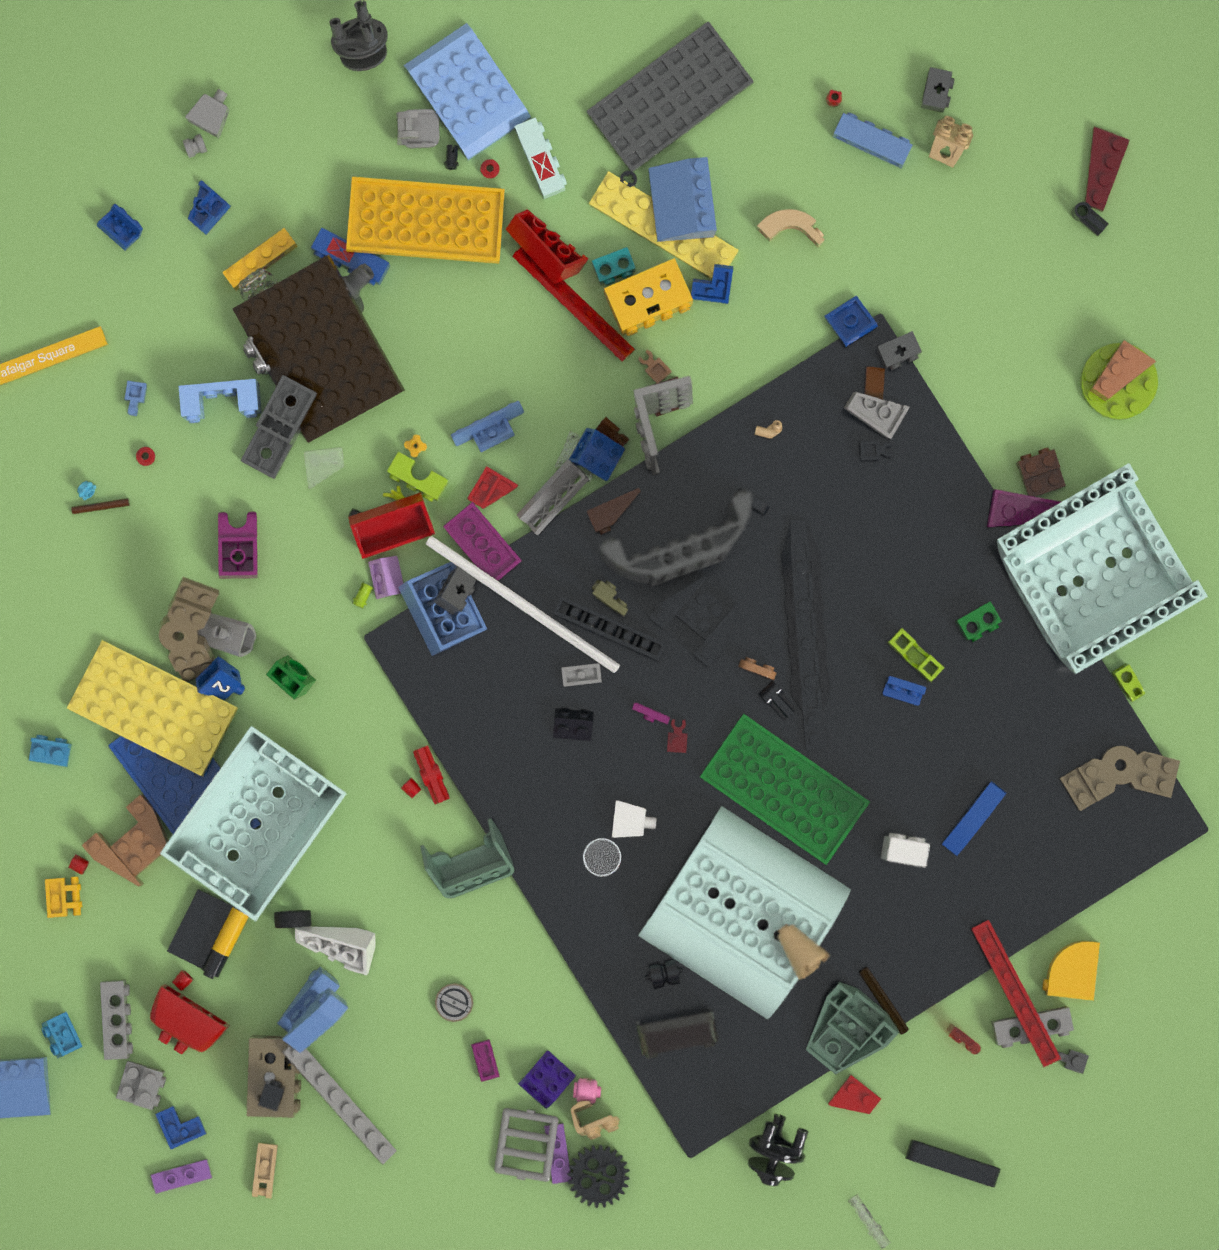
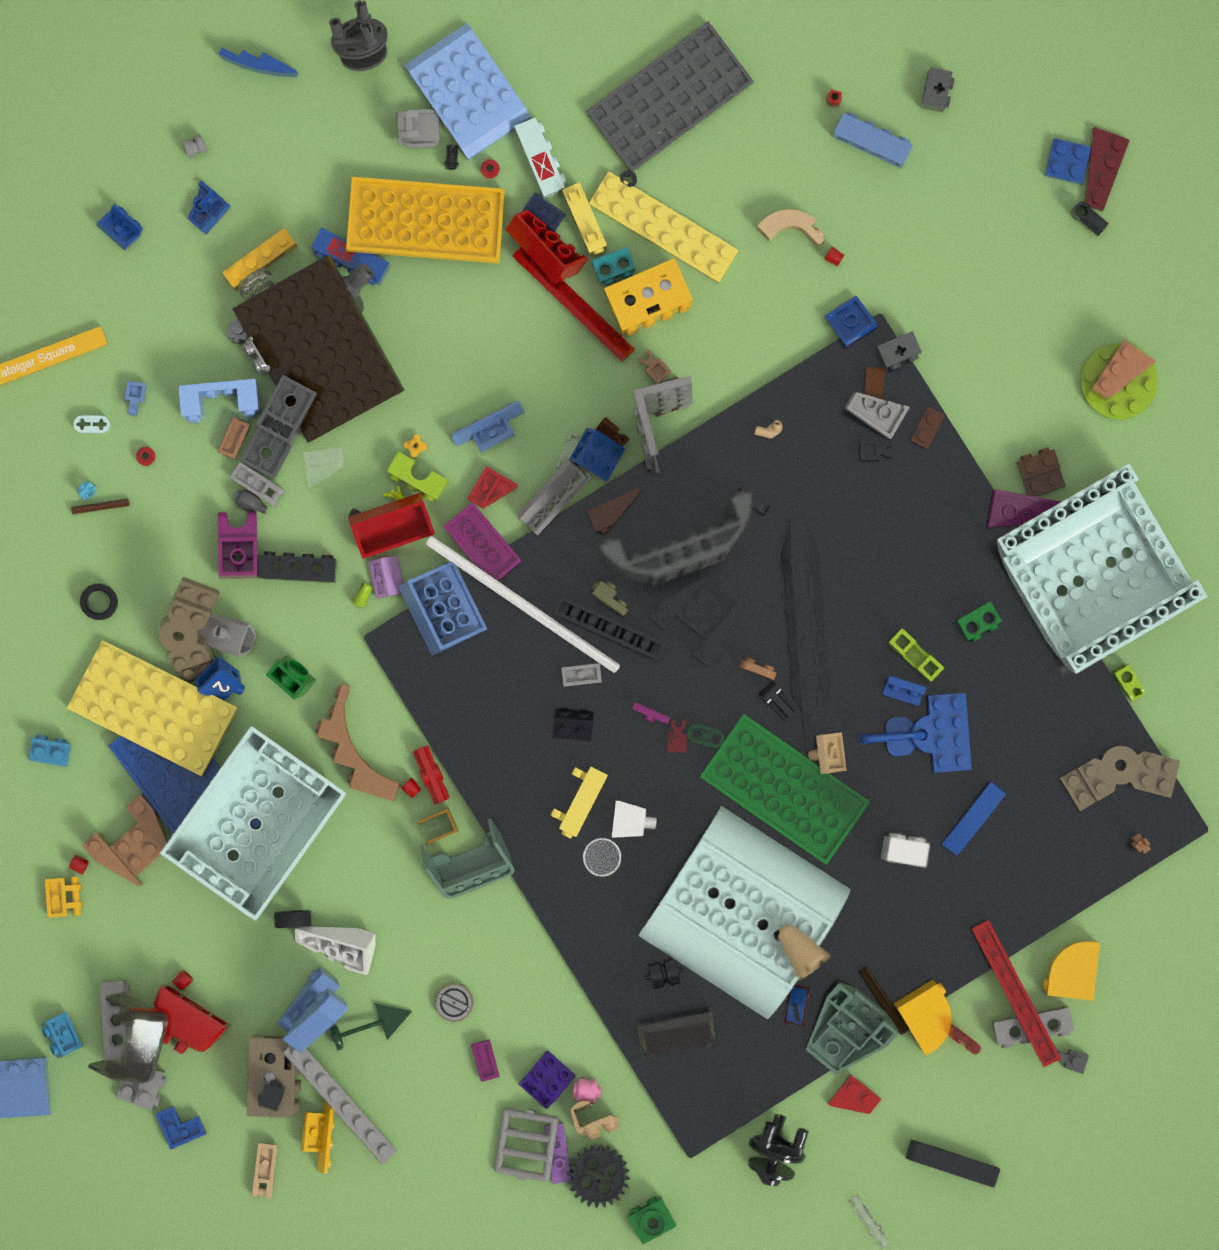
medium lavender plate [151,1159,212,1194] -> none
black door [167,889,249,979] -> none
light grey torso [185,89,229,139] -> none
dark grey brick [434,567,477,615] -> none
medium blue slope [648,157,717,242] -> none
blue plate [691,264,733,304] -> none
tan piece [929,116,973,168] -> none
none -> light aqua beam [73,415,111,434]
none -> black tyre [80,584,118,620]
none -> clear smoke windscreen [88,992,168,1083]
none -> medium nougat plate [217,417,250,459]
none -> blue slope [219,48,298,77]
none -> flat silver plate [227,320,248,344]
none -> light grey plate [229,462,285,507]
none -> dark grey plant [233,490,268,514]
none -> black brick [258,551,337,583]
none -> yellow bracket [301,1100,335,1173]
none -> medium nougat arch [315,684,400,801]
none -> dark green piece [330,1004,412,1051]
none -> pearl gold piece [417,808,459,844]
none -> dark blue plate [523,192,567,232]
none -> light yellow brick [551,767,608,839]
none -> light yellow brick [562,182,607,256]
none -> green brick [628,1196,677,1245]
none -> dark green plate [687,724,725,748]
none -> slope [784,985,810,1026]
none -> tan tile [808,733,847,774]
none -> red hose [824,247,844,266]
none -> blue plate [857,693,972,773]
none -> yellow brick [894,979,952,1056]
none -> reddish brown plate [910,407,945,450]
none -> blue plate [1045,138,1091,185]
none -> medium nougat plate [1130,833,1151,854]

